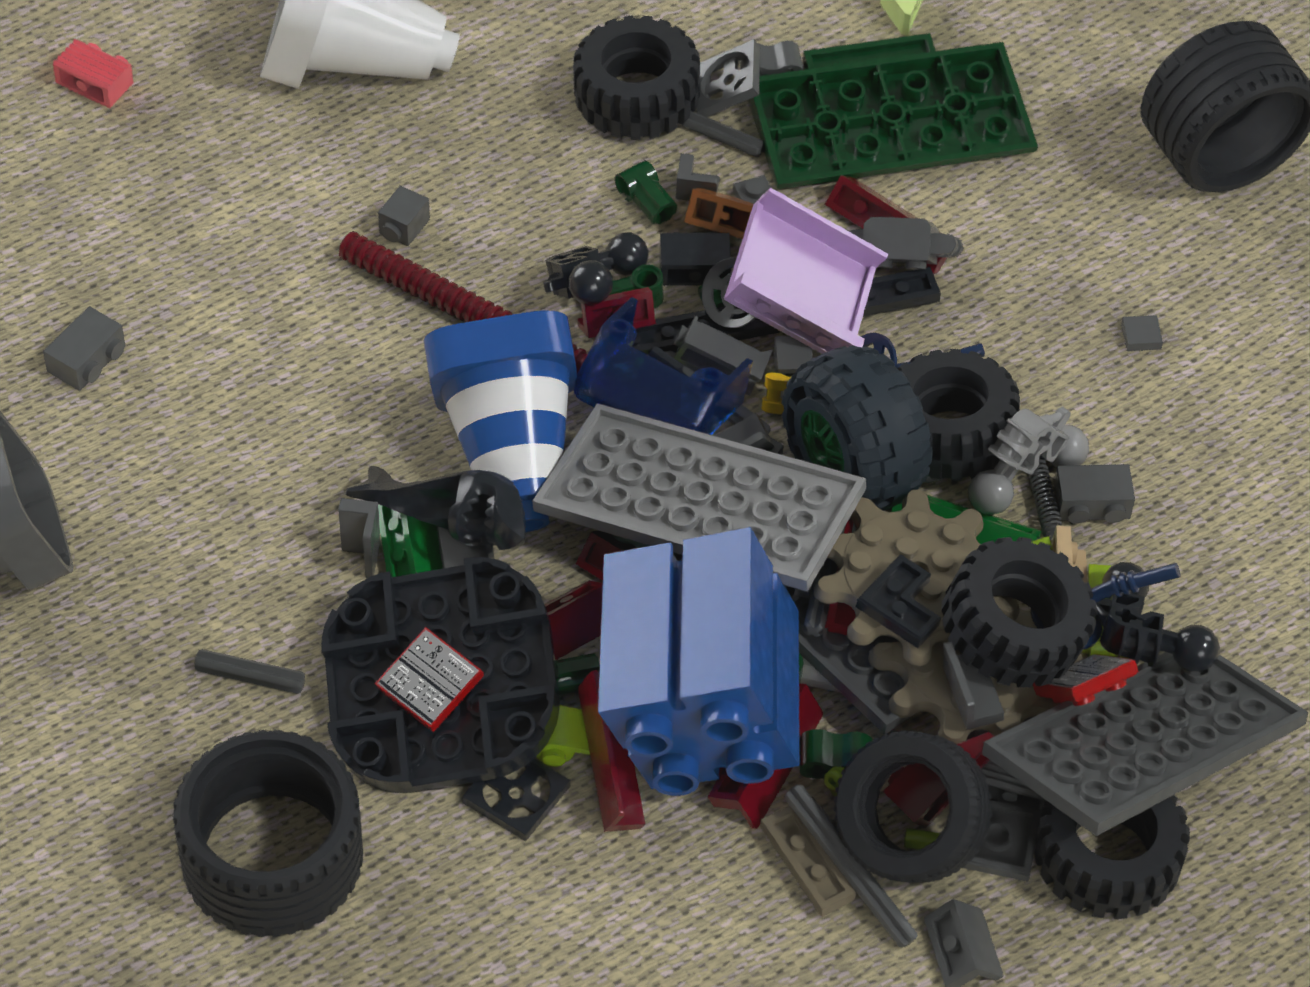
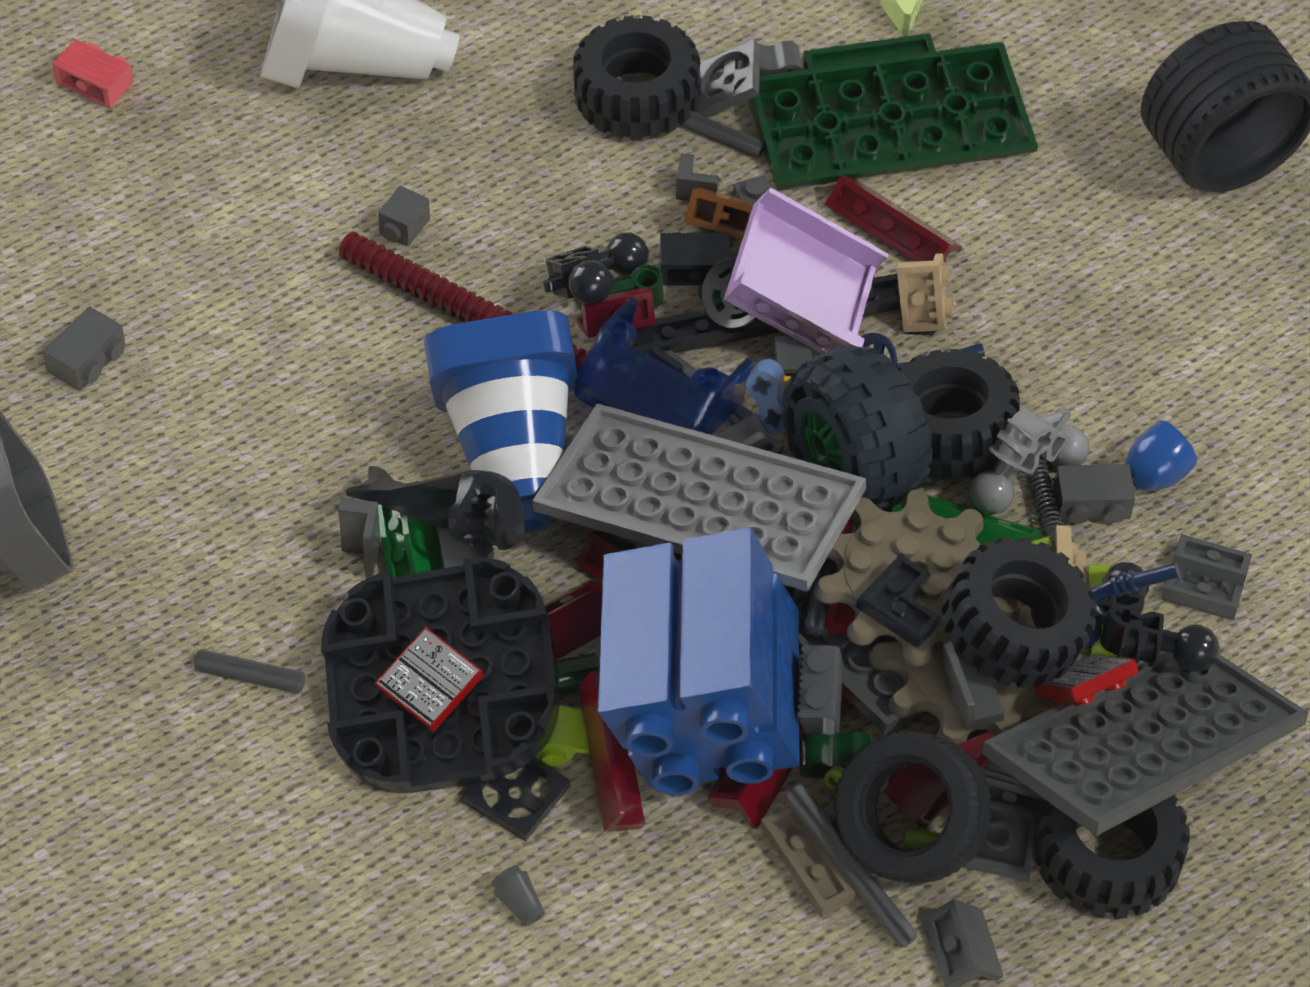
black tyre [173,730,363,937] -> none
dark green piece [614,160,677,225] -> none
dark grey window [673,316,773,396] -> none
dark grey hinge [848,217,964,270] -> none
dark grey tile [1121,315,1163,351] -> none
none -> dark grey cone [492,865,545,927]
none -> medium blue axle [746,359,786,434]
none -> dark grey brick [797,645,843,735]
none -> tan bracket [897,253,954,332]
none -> blue piece [1125,420,1197,491]
none -> dark grey slope [1162,534,1252,620]

